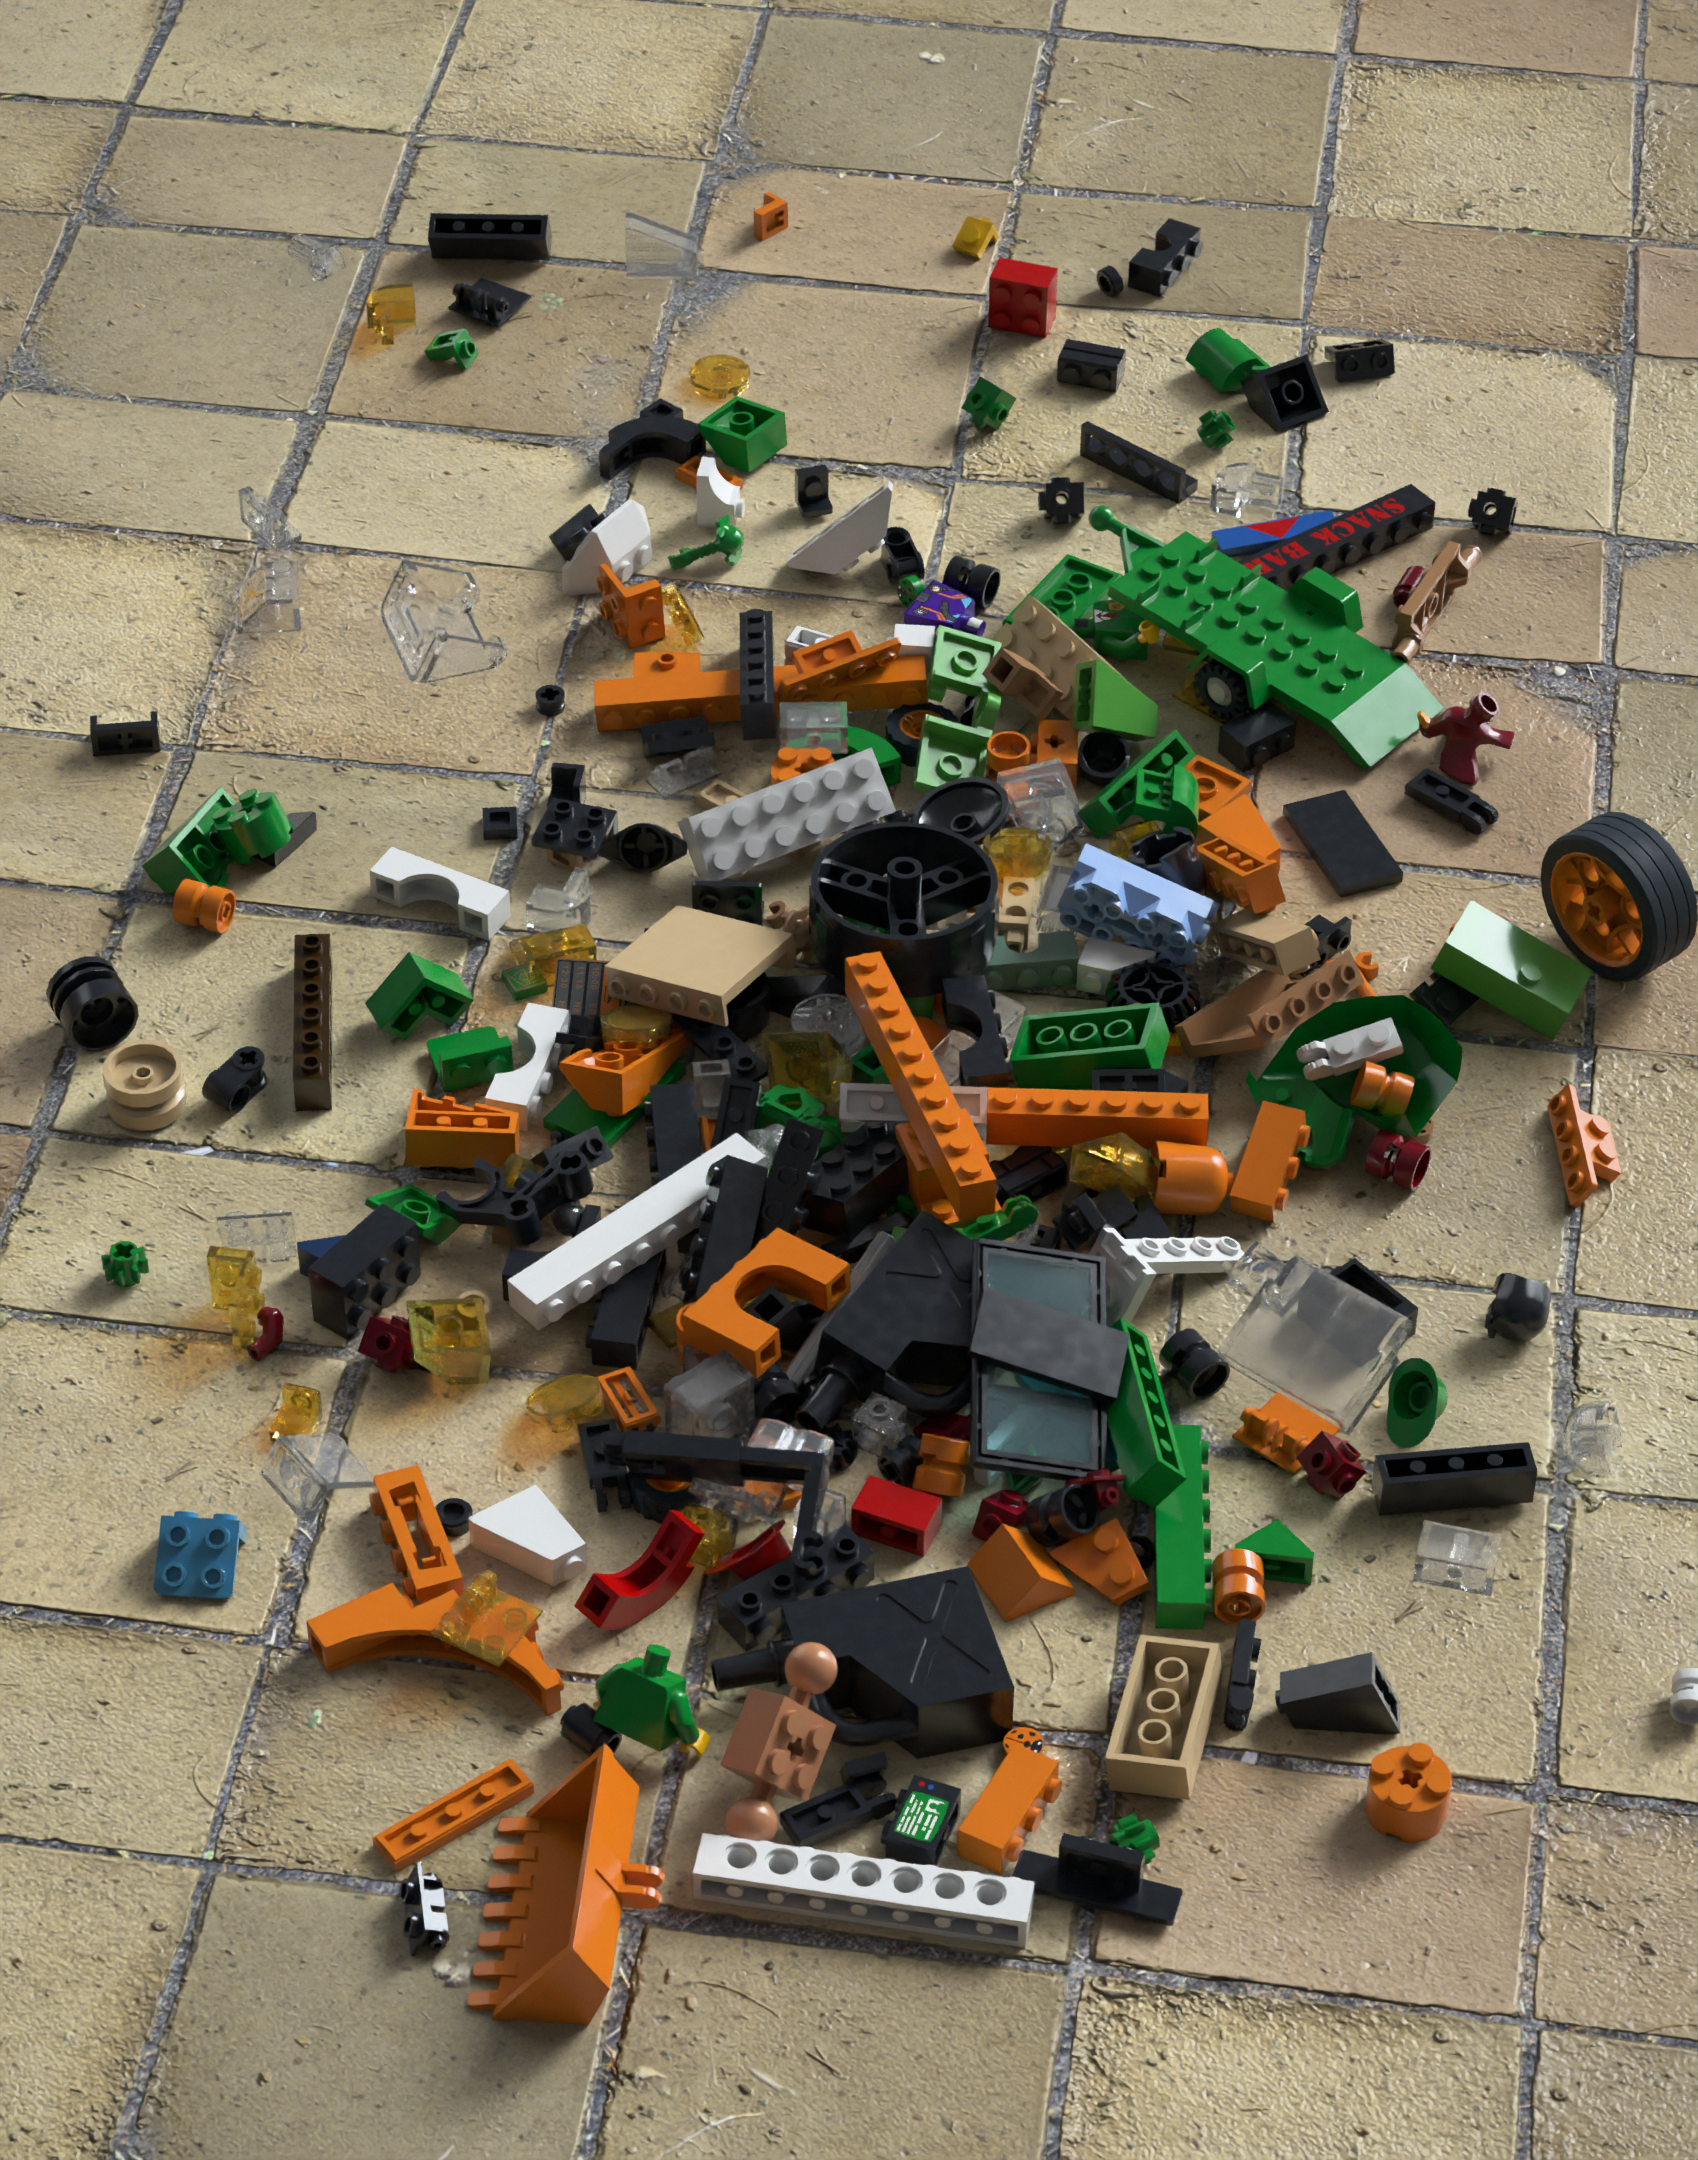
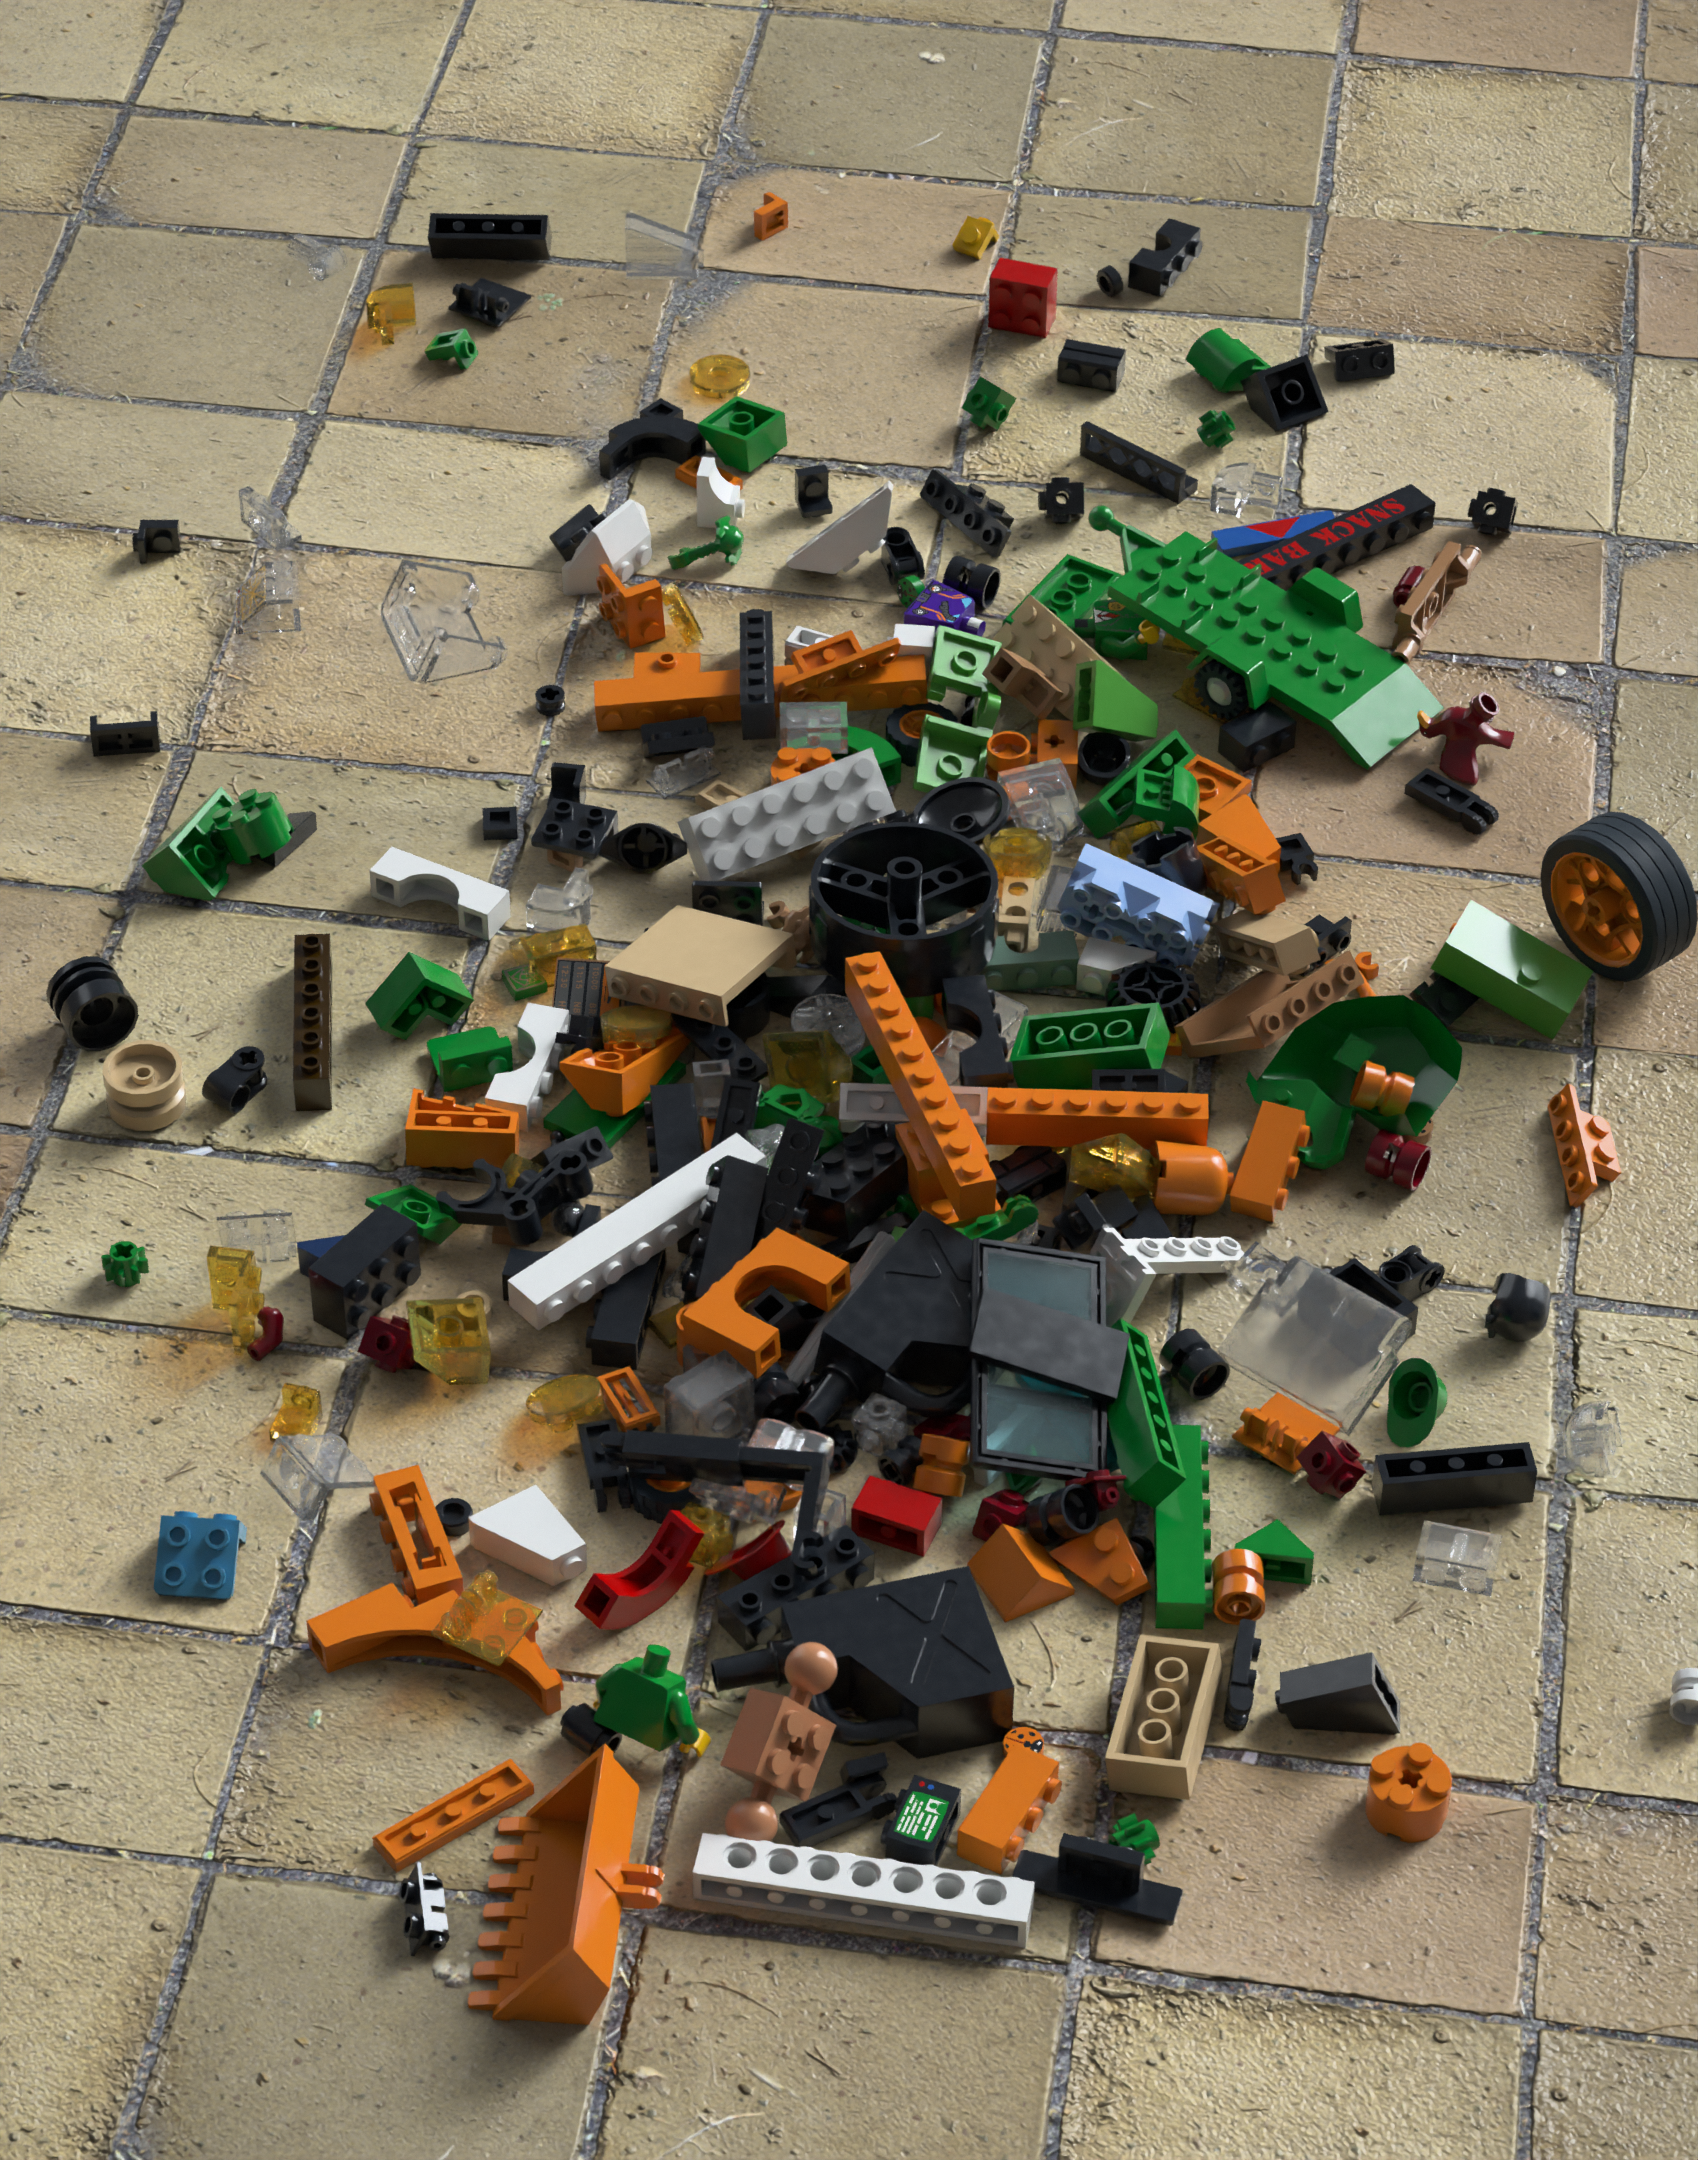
orange wheel [172,879,236,933] -> none
black tile [1283,789,1403,898] -> none
white hinge [1296,1017,1404,1081] -> none
none -> black bracket [133,520,181,564]
none -> black bracket [920,469,1014,558]
none -> black plate [1276,833,1318,885]
none -> black piece [1378,1245,1445,1302]

